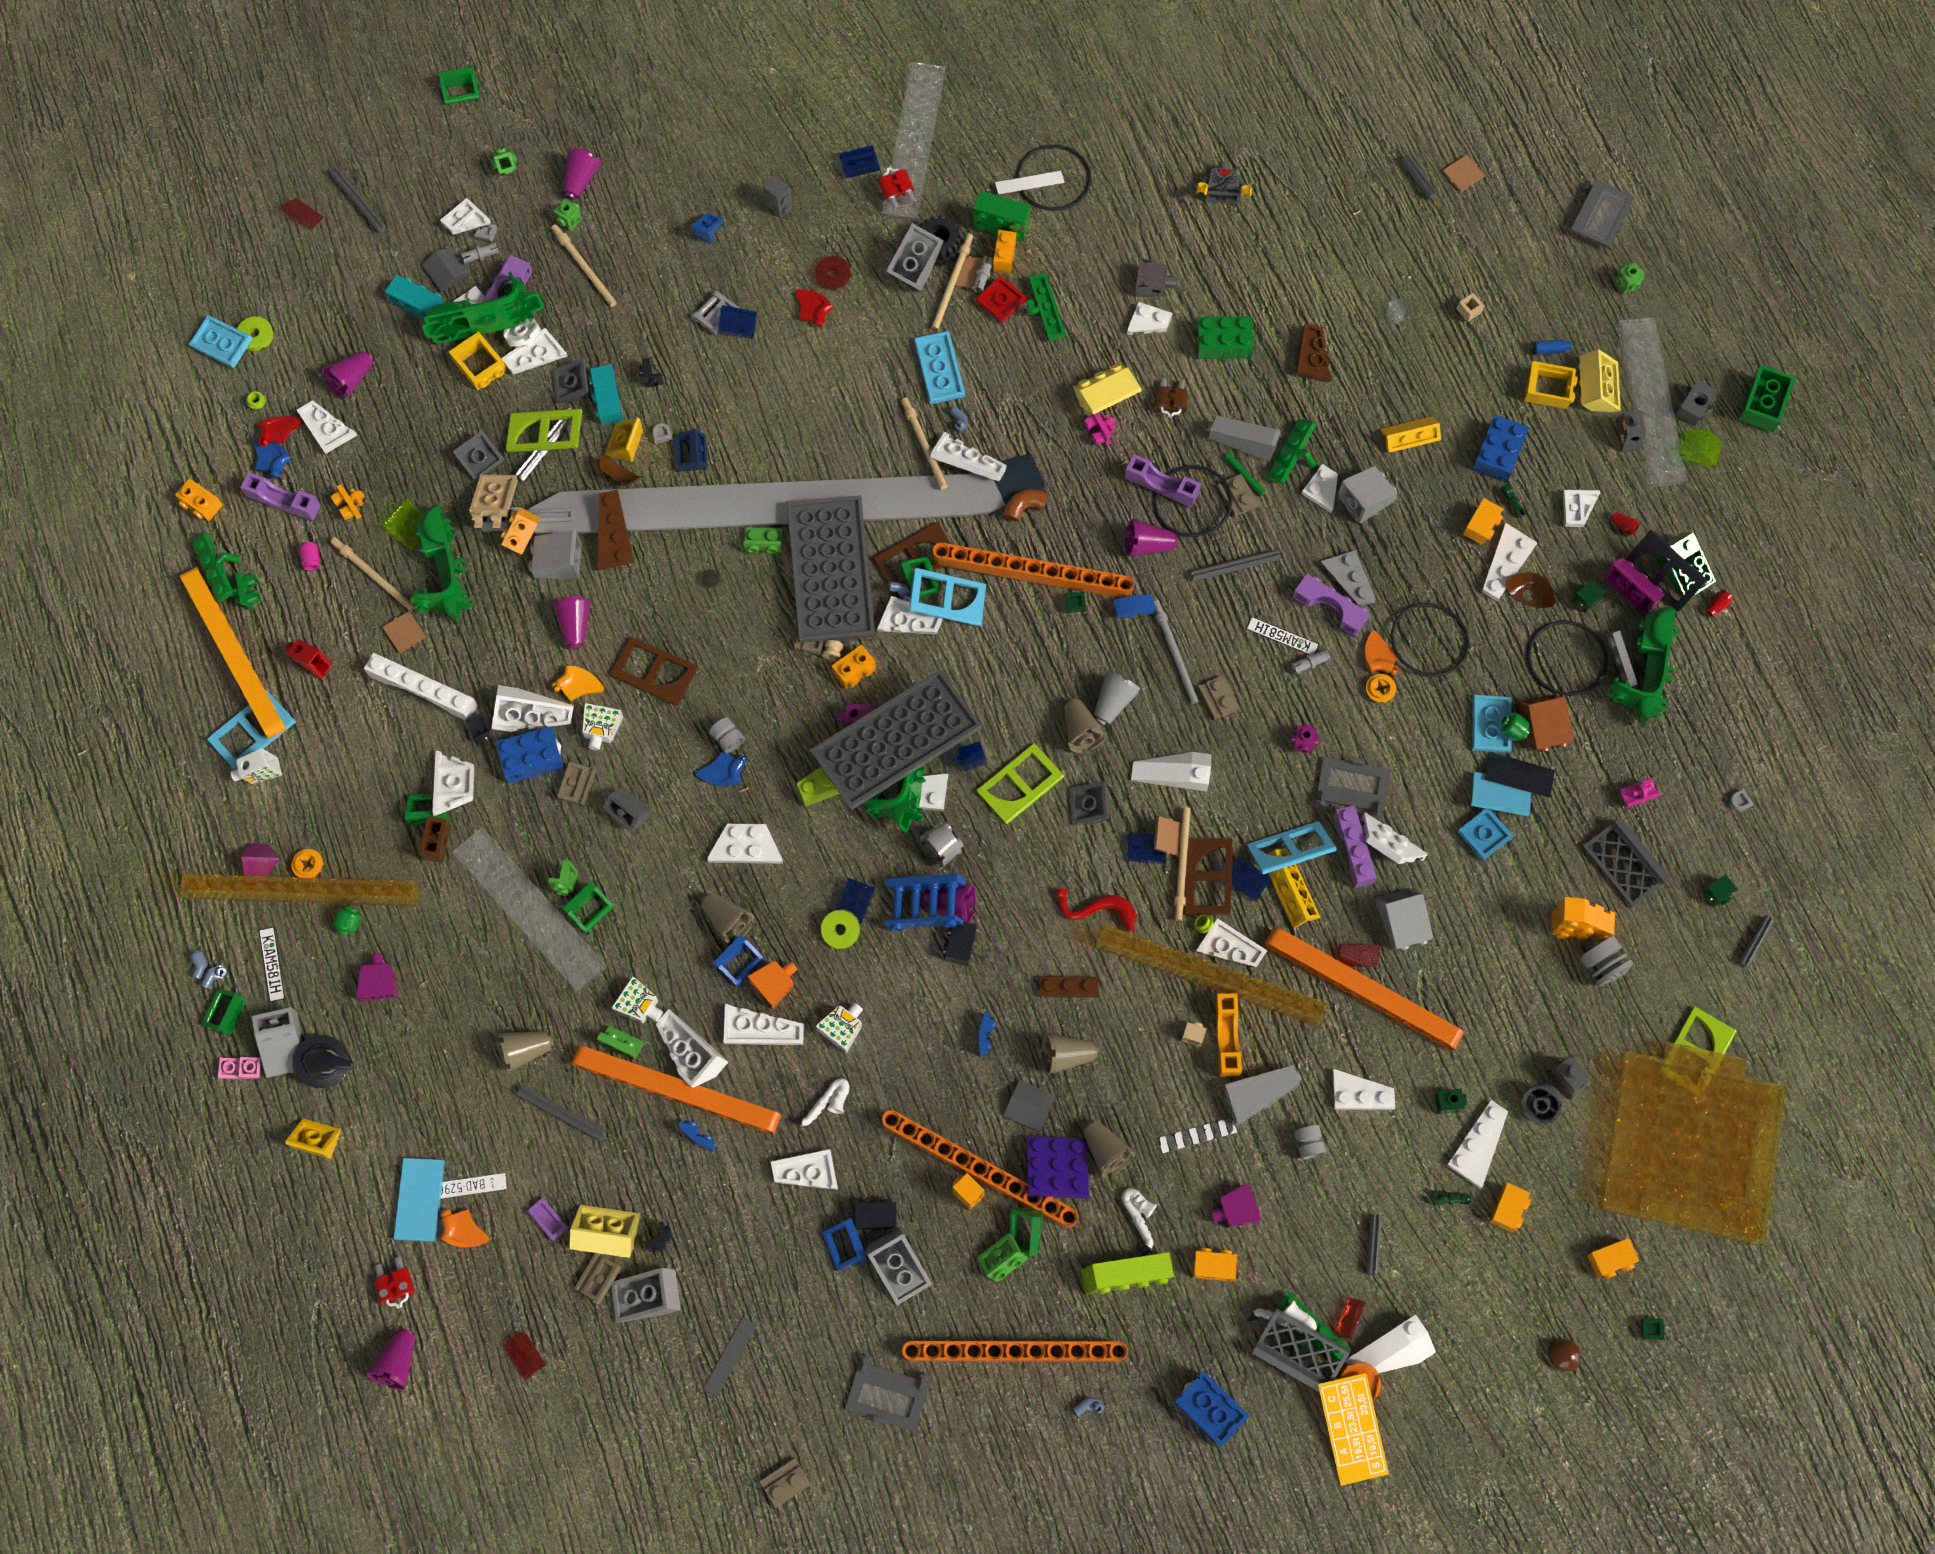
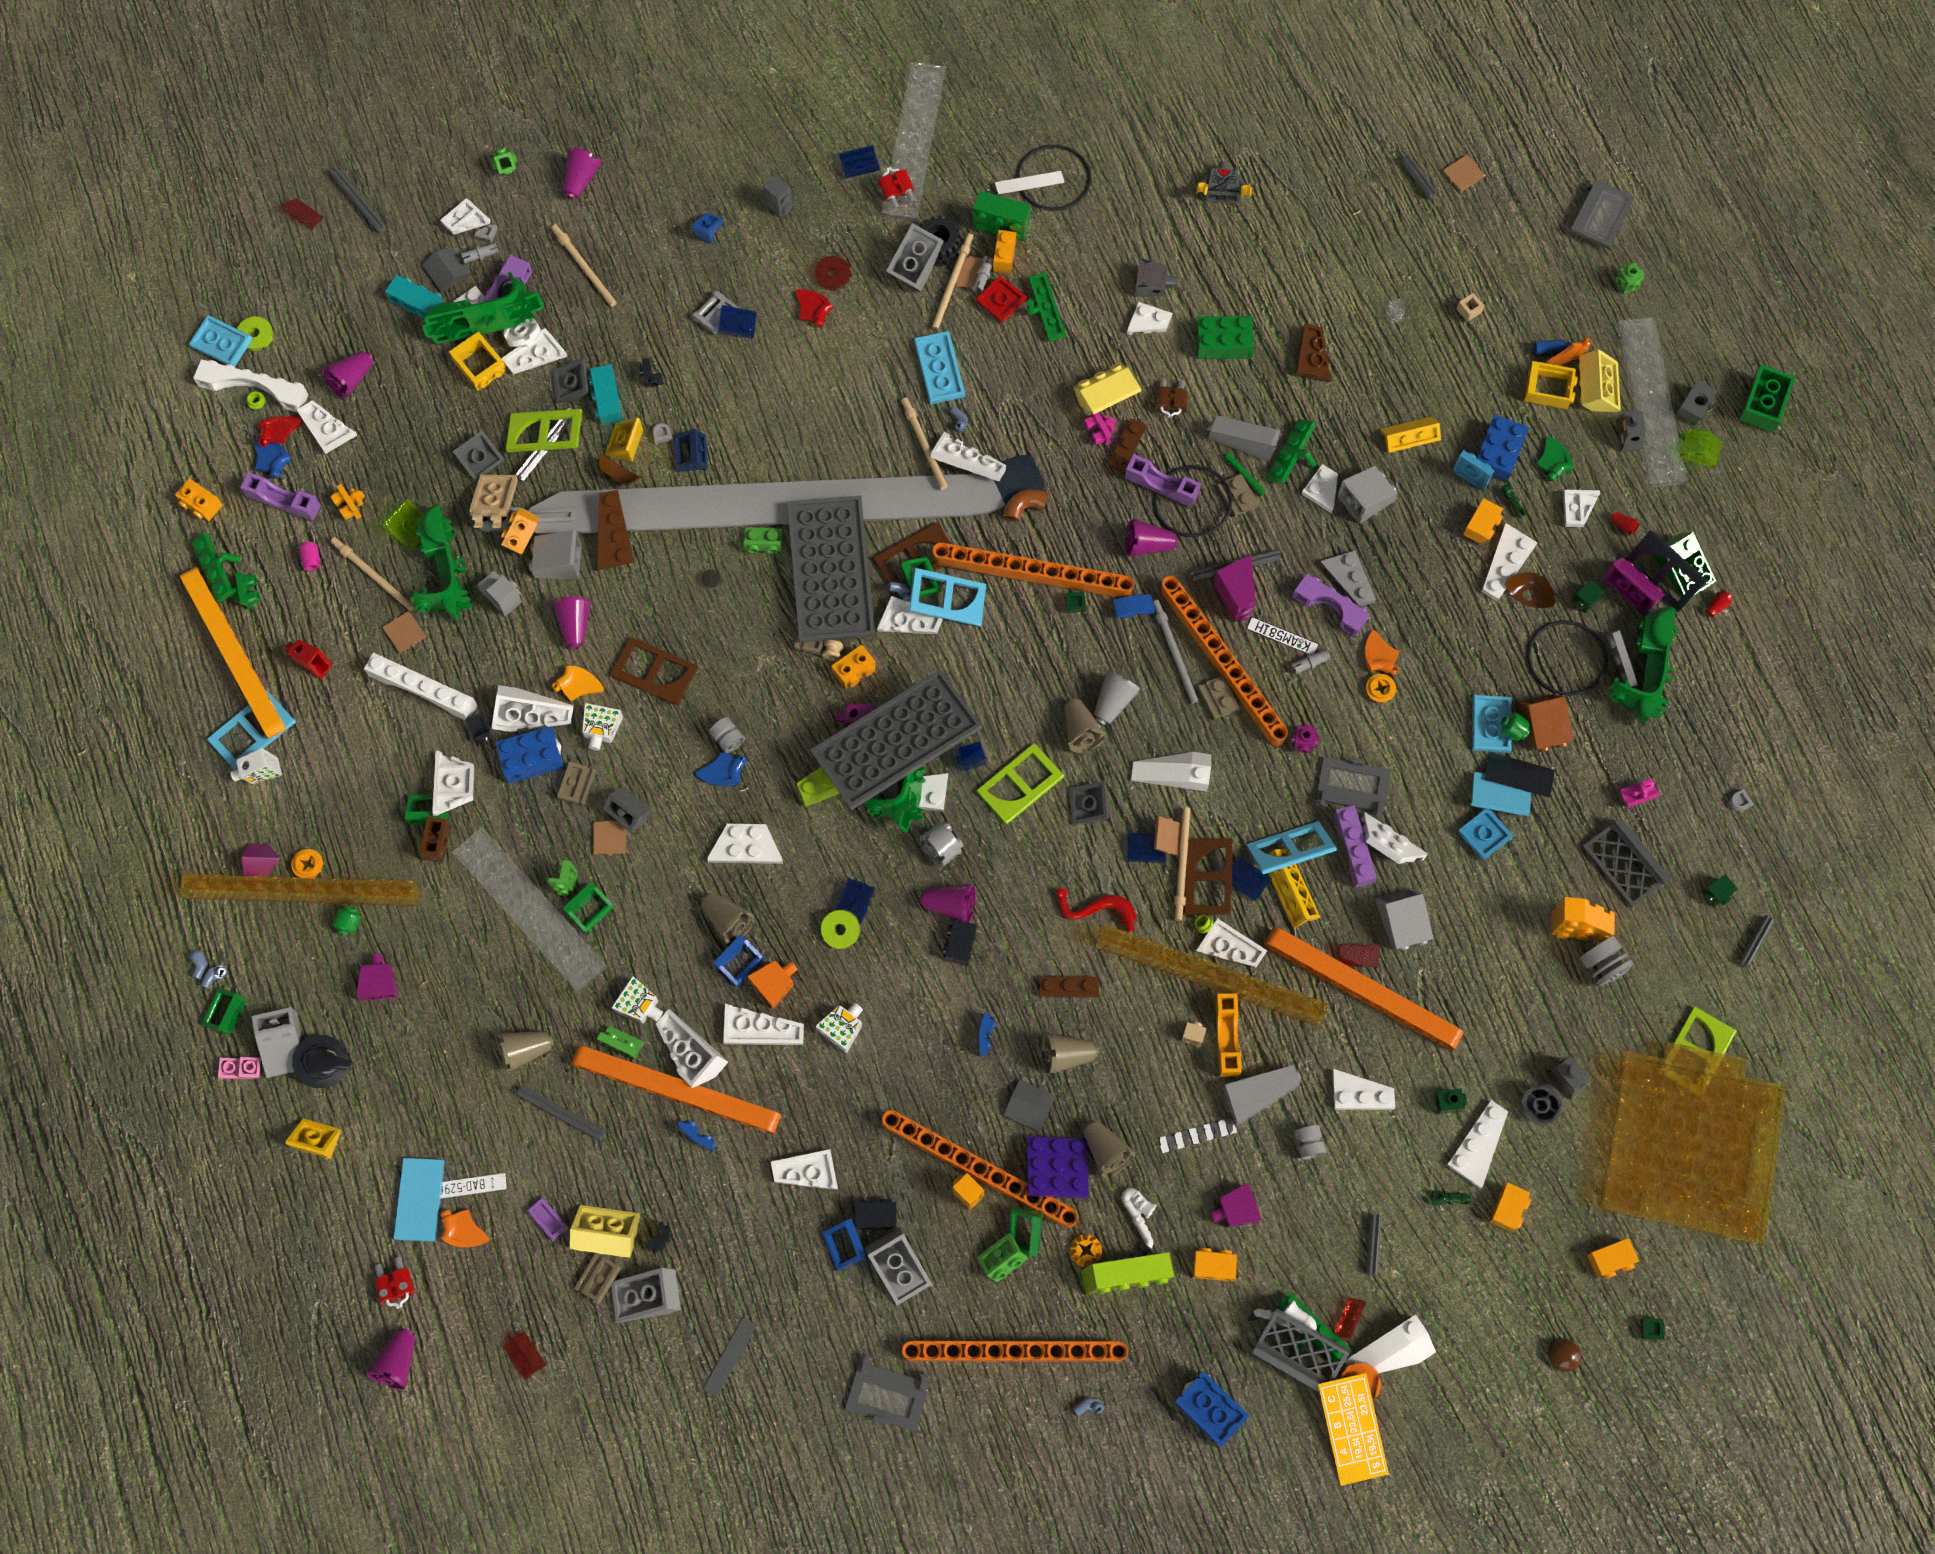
sticker [259,927,285,1002] -> none
green tile [439,67,480,105] -> none
bright green brick [554,199,582,231] -> none
dark tan plate [760,1458,812,1508] -> none
white piece [792,1078,850,1126] -> none
blue fence [883,873,965,931] -> none
black piece [1390,603,1470,677] -> none
none -> white arch [193,359,309,413]
none -> light grey brick [477,571,522,617]
none -> medium nougat piece [594,819,626,856]
none -> light orange gear [1070,1234,1102,1267]
none -> reddish brown plate [1108,418,1147,473]
none -> orange beam [1161,576,1288,746]
none -> magenta slope [1213,555,1255,622]
none -> dark azure plate [1453,450,1495,491]
none -> green arm [1536,436,1573,482]
none -> orange arm [1545,338,1592,366]

